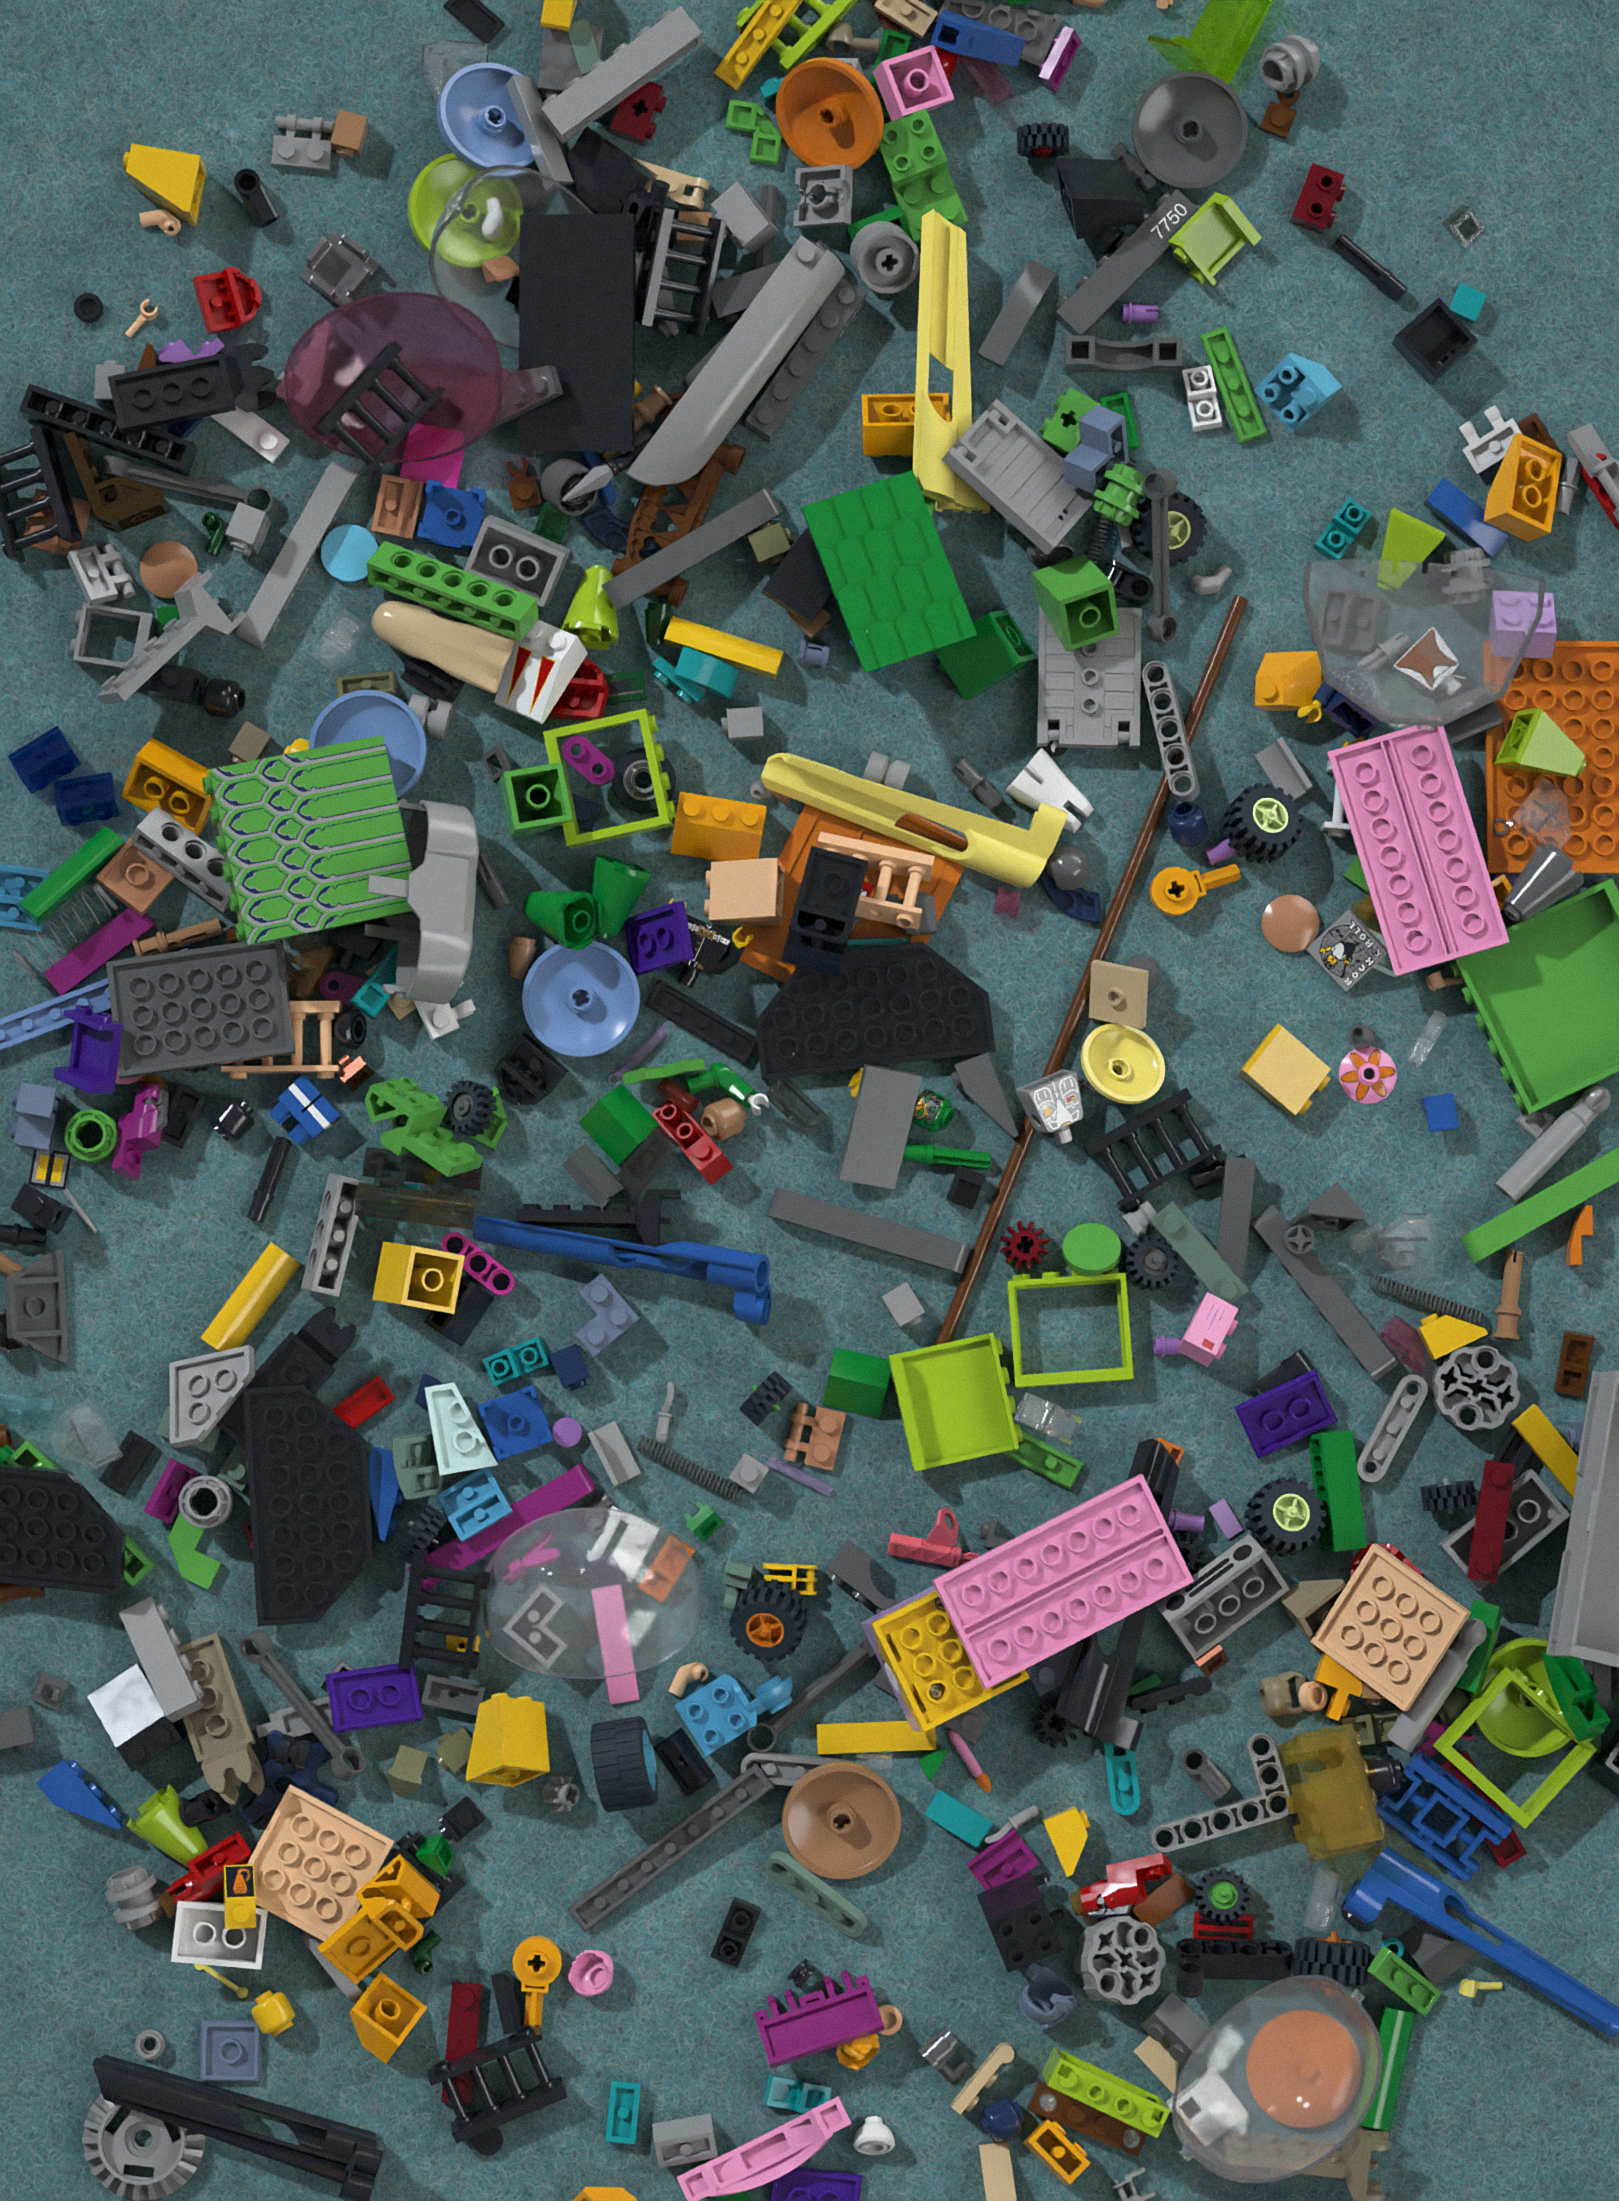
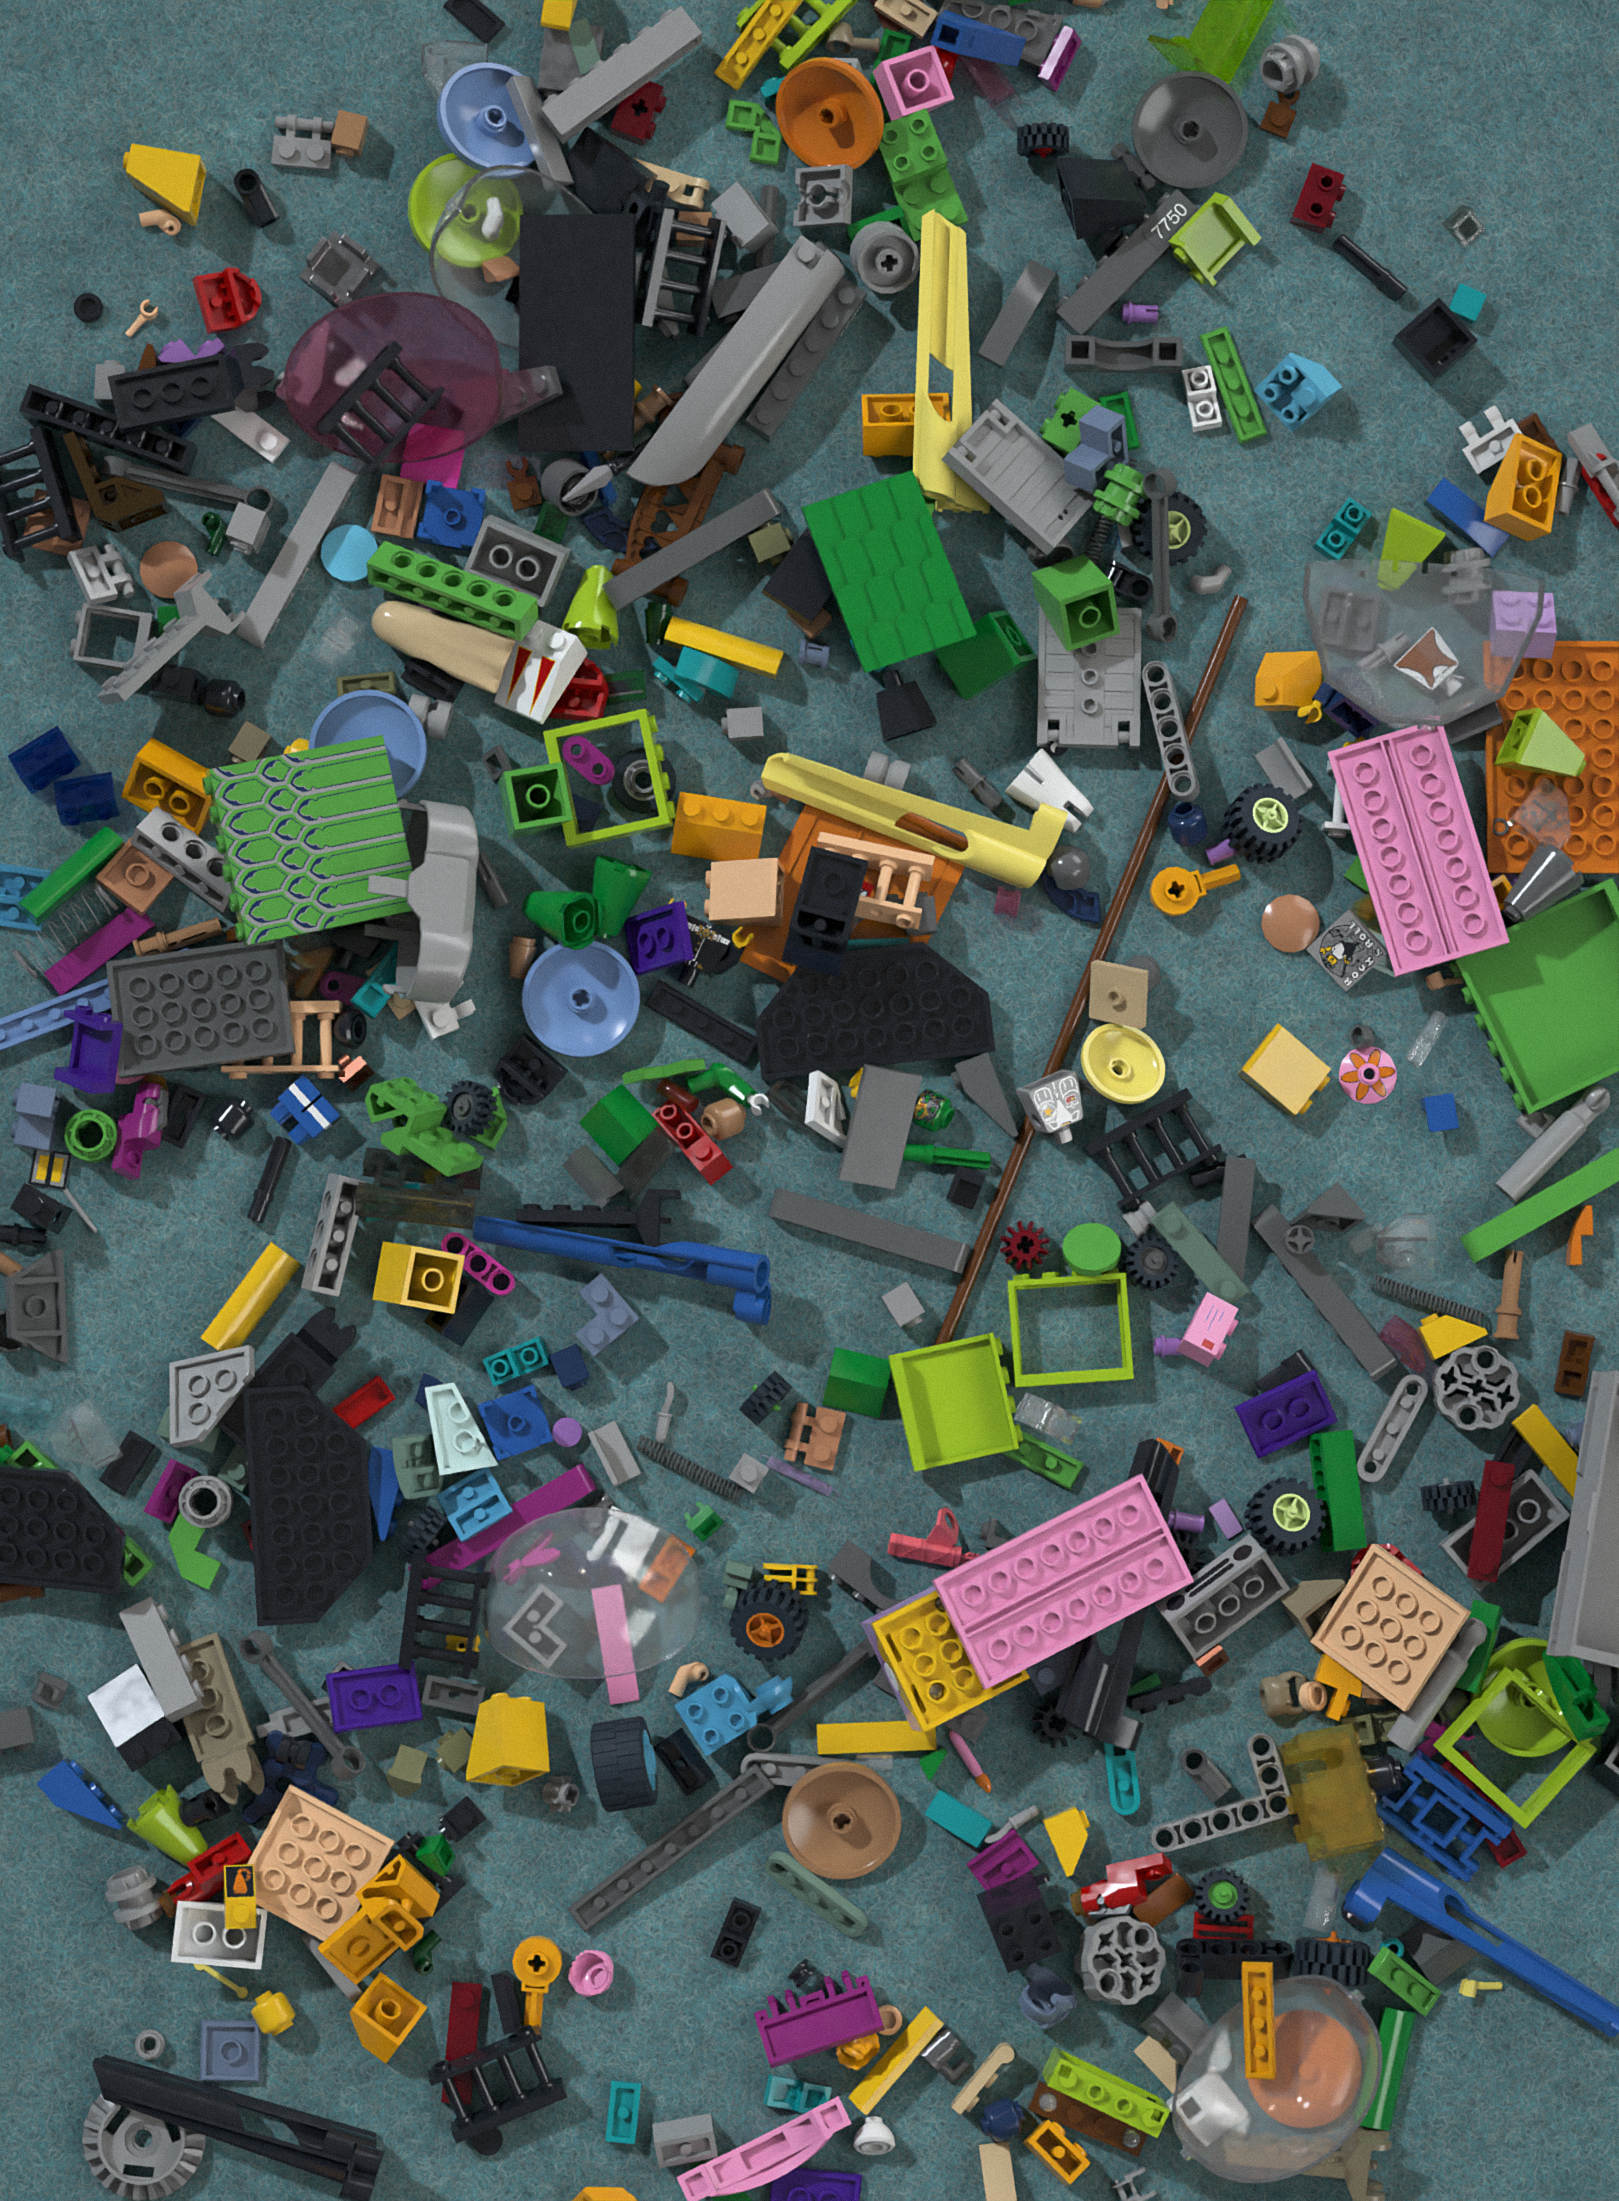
lavender piece [609,1021,674,1085] -> none
none -> white wing [805,1070,847,1148]
none -> yellow tile [848,2006,944,2115]
none -> black torso [876,669,937,743]
none -> light orange tile [1241,1962,1276,2079]

